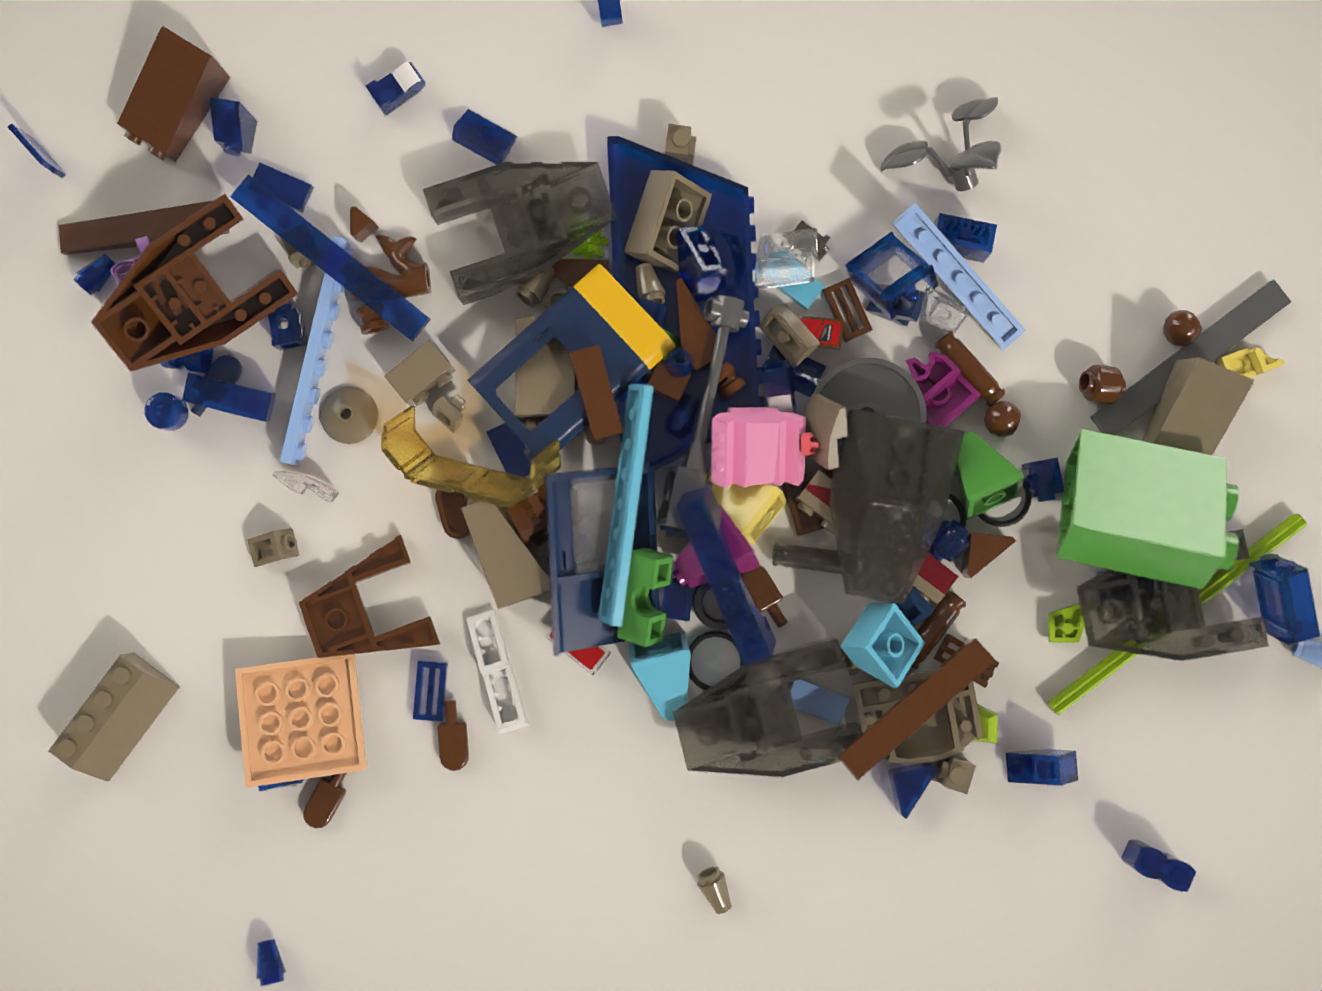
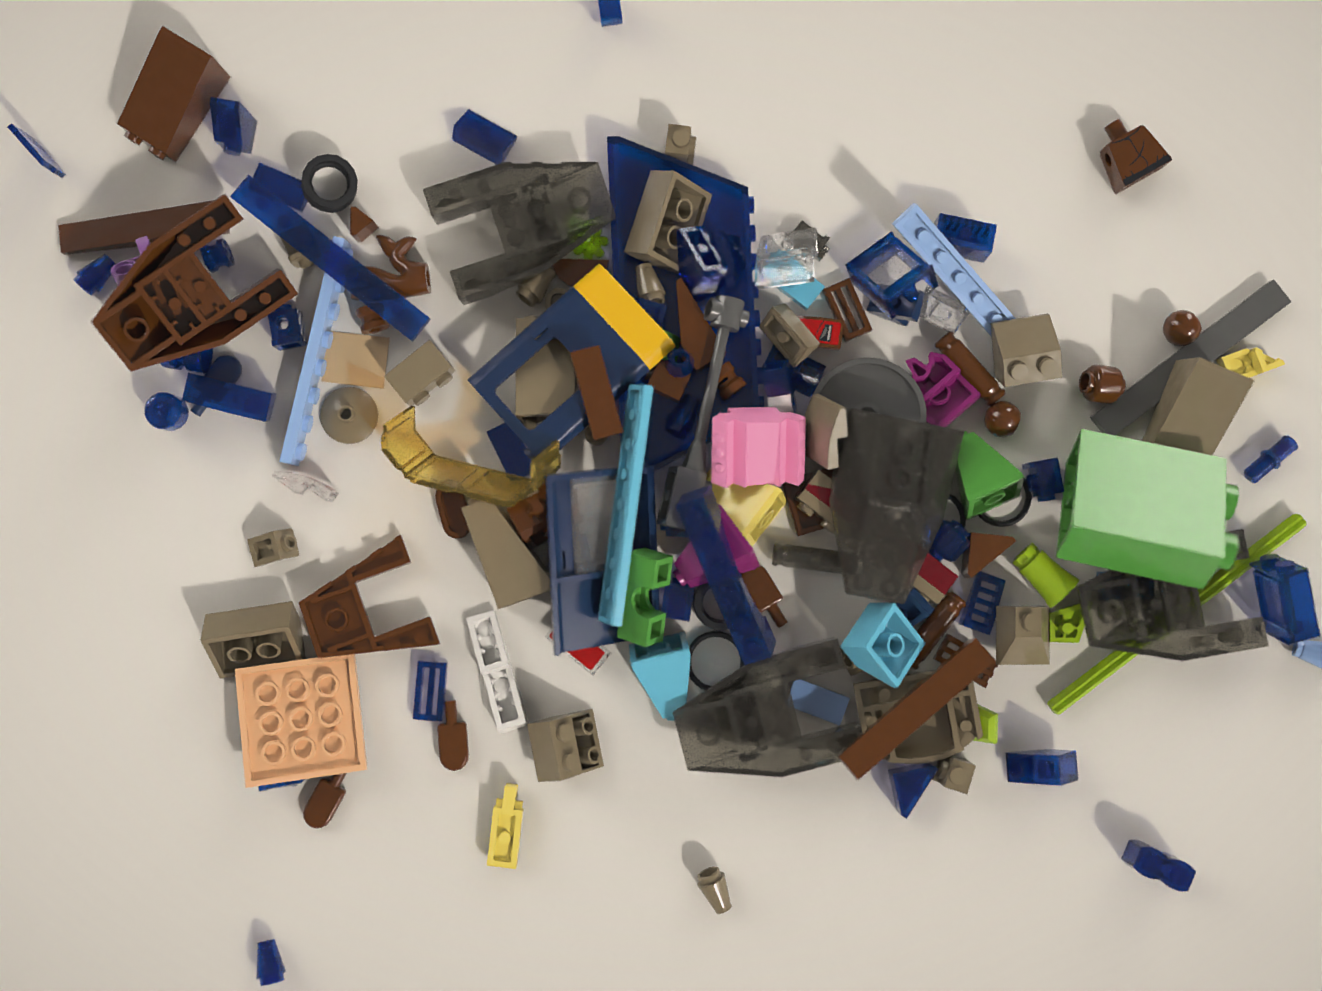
dark tan slope [48,653,180,782] -> none
clear blue leg [366,62,426,116] -> none
dark tan tile [432,394,466,432] -> none
coral rock [800,432,820,456] -> none
dark grey plant [880,97,1001,191] -> none
none -> clear blue wheel [200,238,235,273]
none -> dark tan slope [200,601,306,679]
none -> black tyre [301,154,358,213]
none -> tan sticker [321,331,390,388]
none -> light yellow hinge [487,783,524,869]
none -> dark tan slope [527,709,604,782]
none -> clear blue slope [958,571,1006,635]
none -> dark tan slope [991,313,1062,387]
none -> dark tan slope [996,606,1050,665]
none -> lime plant [1012,543,1080,608]
none -> reddish brown torso [1100,119,1172,194]
none -> clear blue axle [1244,435,1299,483]

